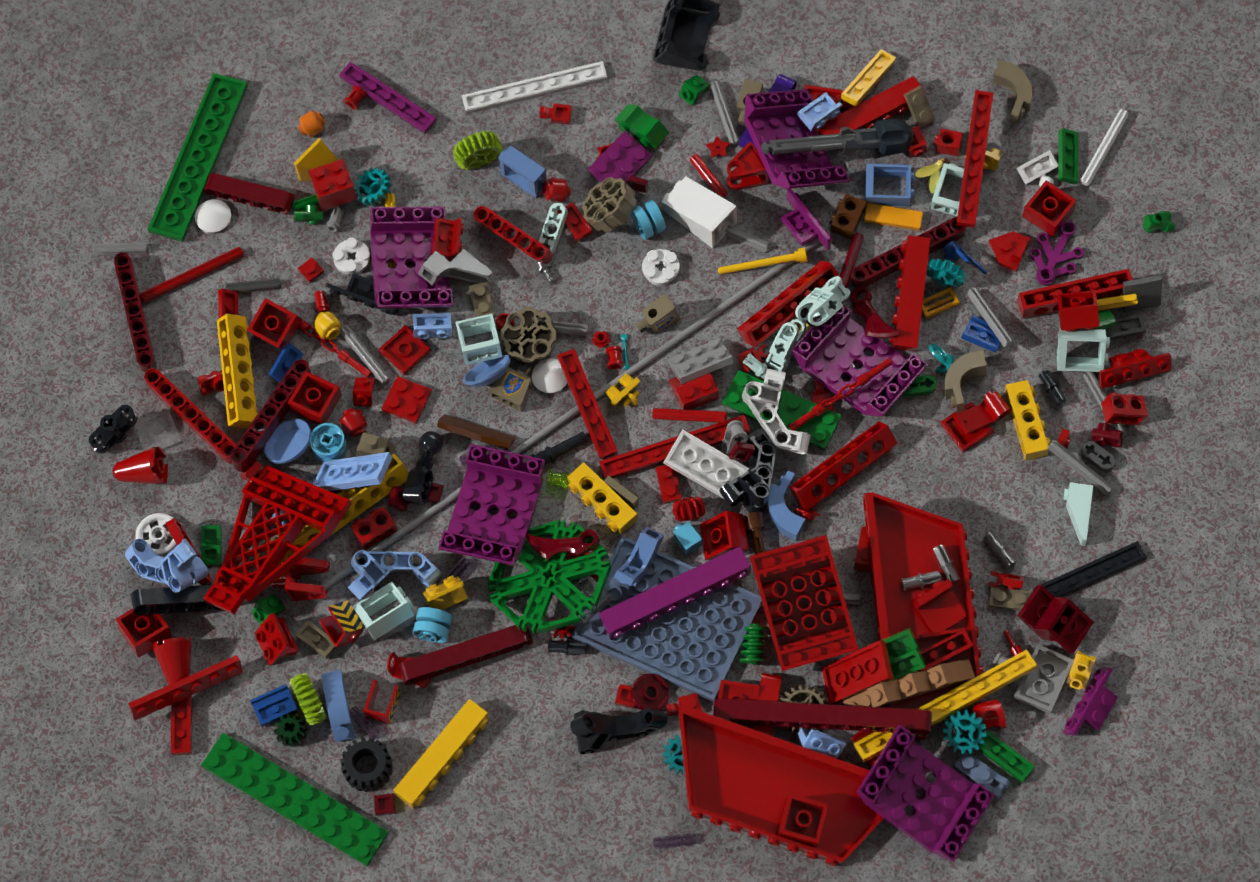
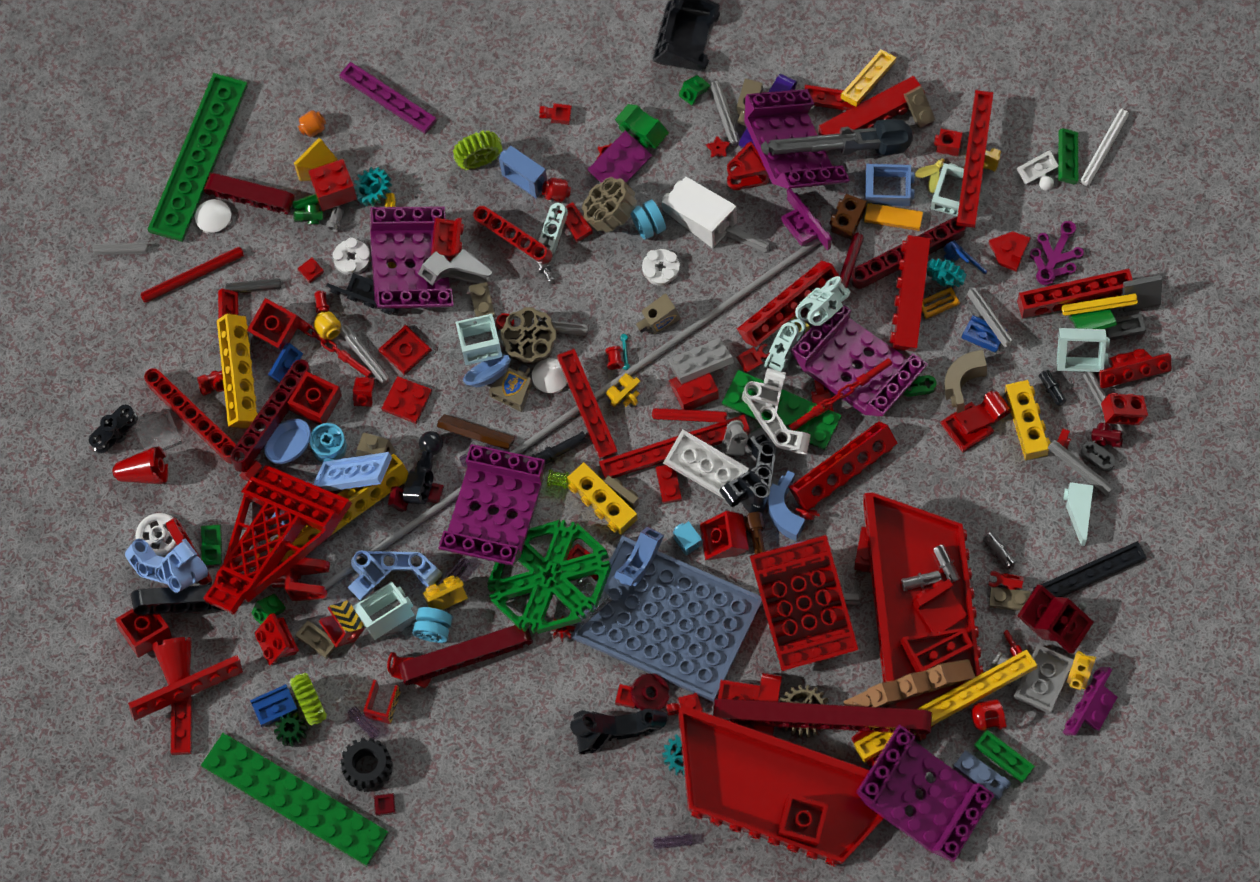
dark red beam [114,252,157,372] -> none
medium blue arch [322,670,355,742] -> none
red head [340,408,368,438] -> none
red bush [343,85,367,110] -> none
red brick [351,506,398,551] -> none
yellow brick [393,699,489,809] -> none
light blue bracket [413,313,452,339] -> none
white tile [462,61,608,113] -> none
dark red piece [526,529,600,560] -> none
black axle [548,640,588,655] -> none
red plate [592,331,611,348] -> none
magenta brick [599,546,751,639] -> none
dark red tile [628,175,649,194] -> none
red gear [672,496,706,522] -> none
red axle [690,154,727,198] -> none
yellow piece [718,247,808,274] -> none
dark red tile [729,442,755,462] -> none
green piece [740,624,769,666] -> none
light aqua pin [743,353,767,379] -> none
light blue bracket [797,93,842,131] -> none
light blue bracket [798,727,846,759] -> none
red plate [821,640,893,705] -> none
dark red piece [851,286,900,338] -> none
green slope [883,628,925,681] -> none
red bracket [908,126,927,158] -> none
teal piece [929,343,954,374] -> none
teal gear [943,710,987,754] -> none
dark tan arch [993,60,1032,124] -> none
red brick [1022,180,1077,237] -> none
red brick [1057,290,1100,332] -> none
green plate [1143,211,1175,233] -> none

